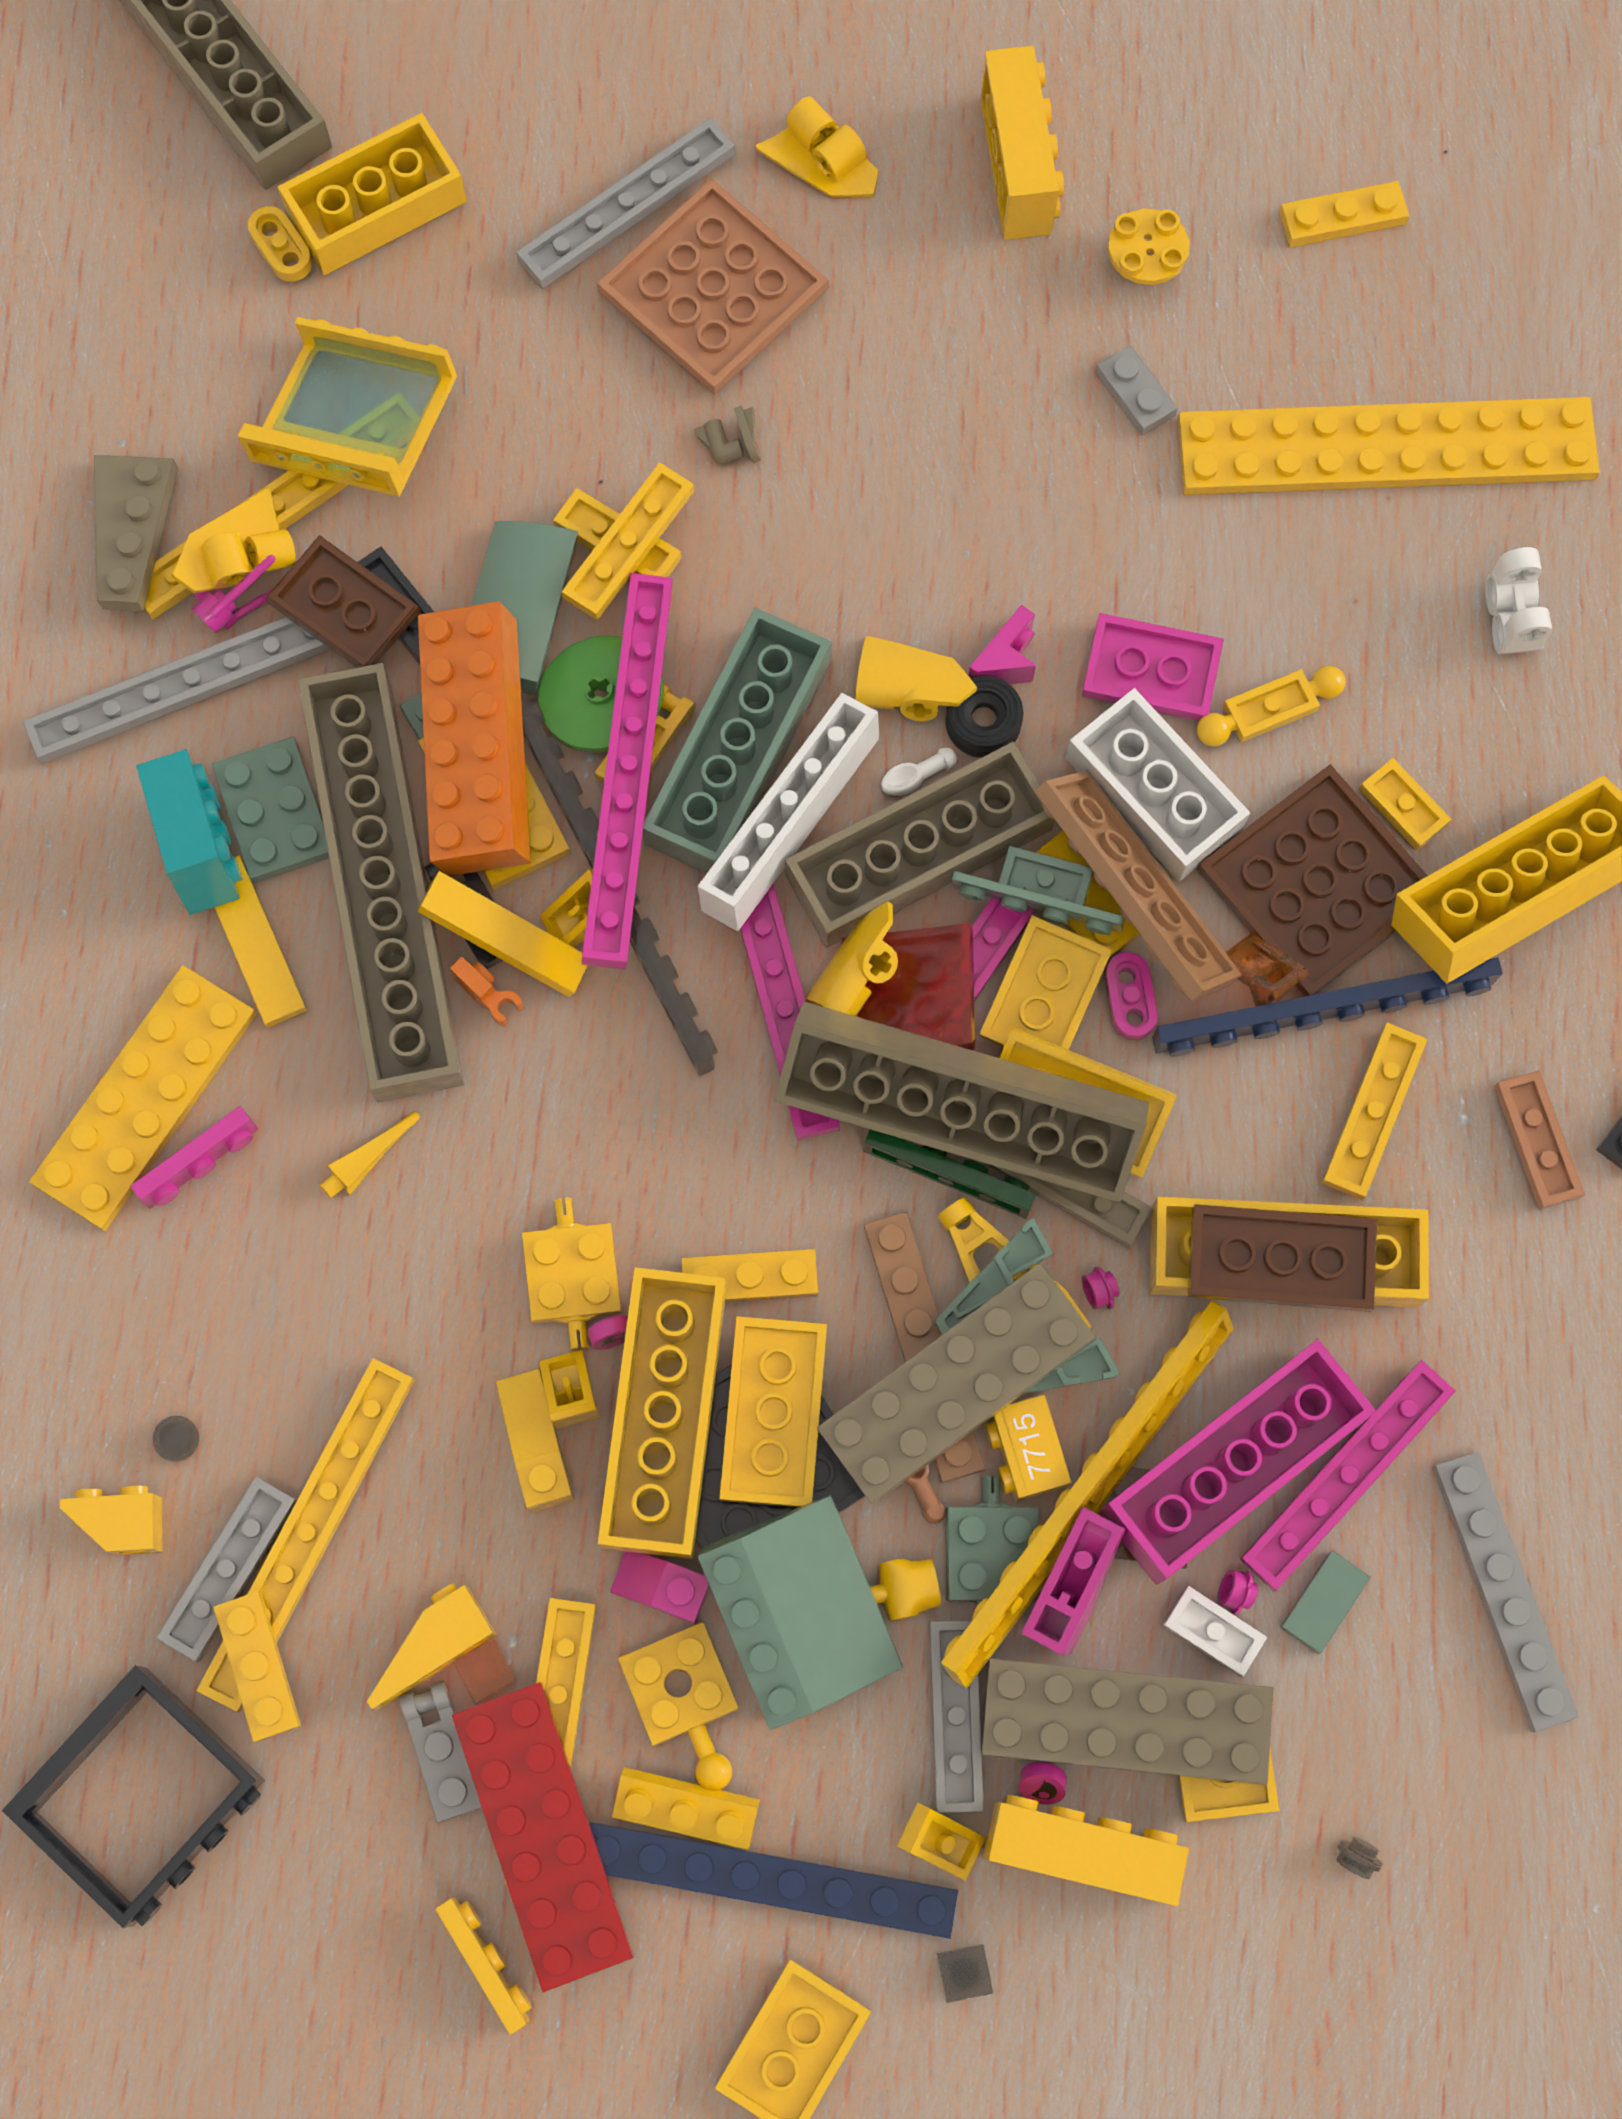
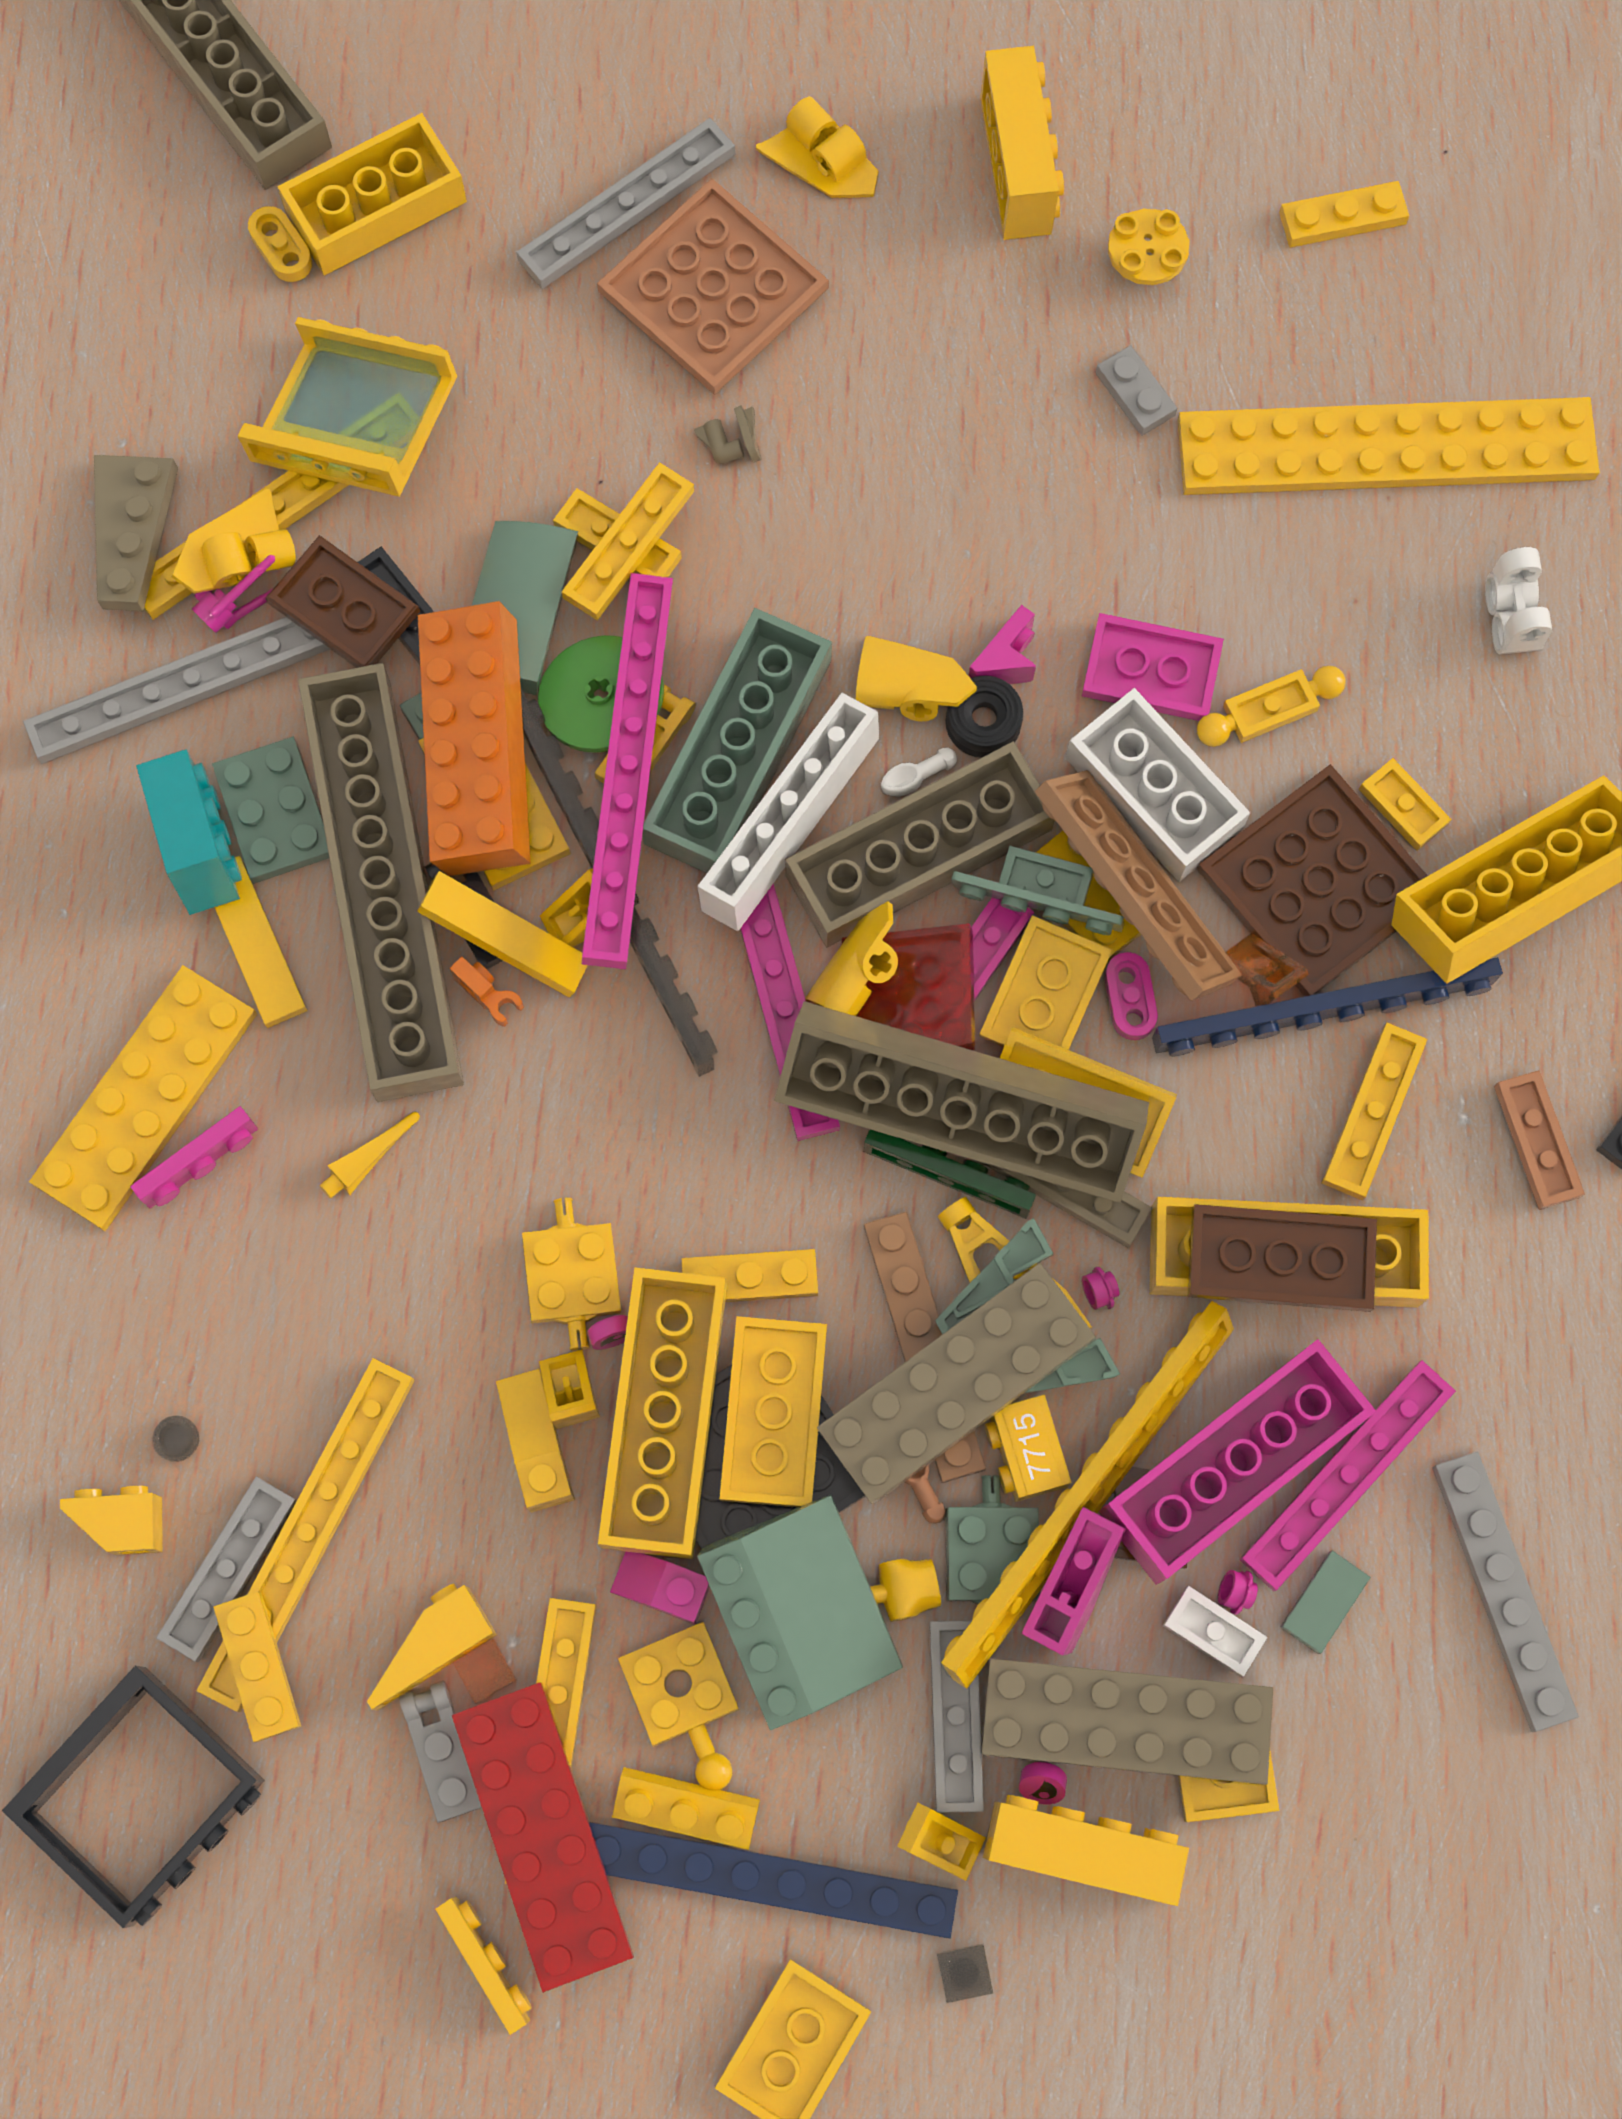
clear smoke plate [1336,1837,1383,1879] -> none

